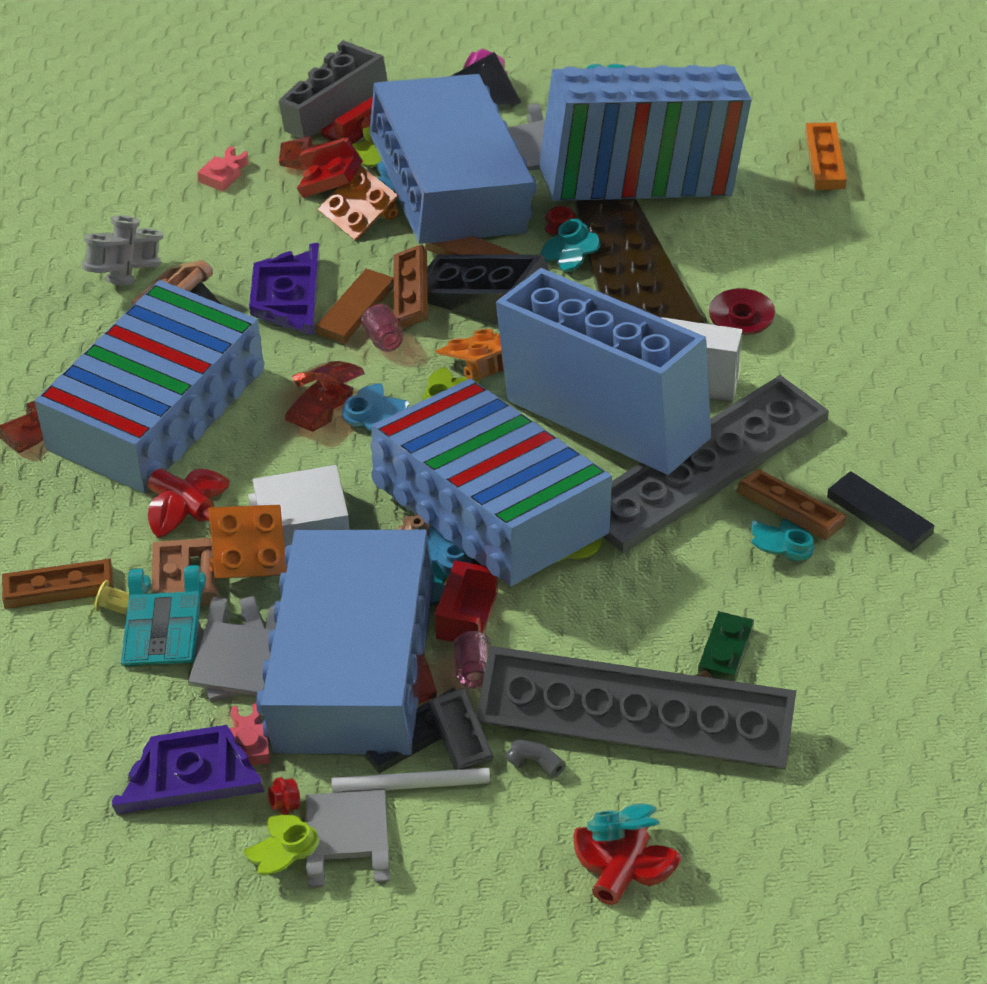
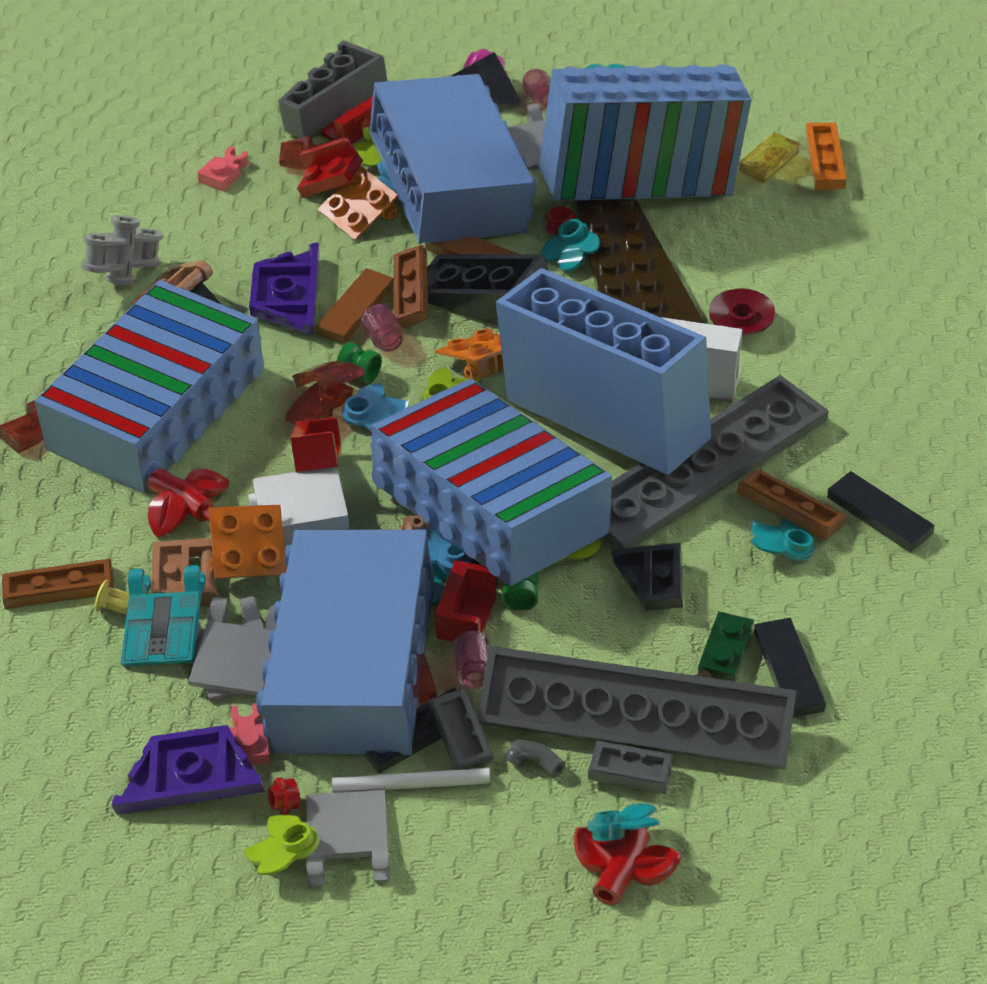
none -> red panel [290,417,342,472]
none -> green wheel [336,342,382,384]
none -> green wheel [502,571,539,610]
none -> clear pink brick [522,69,551,109]
none -> dark grey plate [588,741,674,794]
none -> black wing [611,543,683,611]
none -> clear yellow plate [739,132,800,183]
none -> black tile [754,617,826,718]

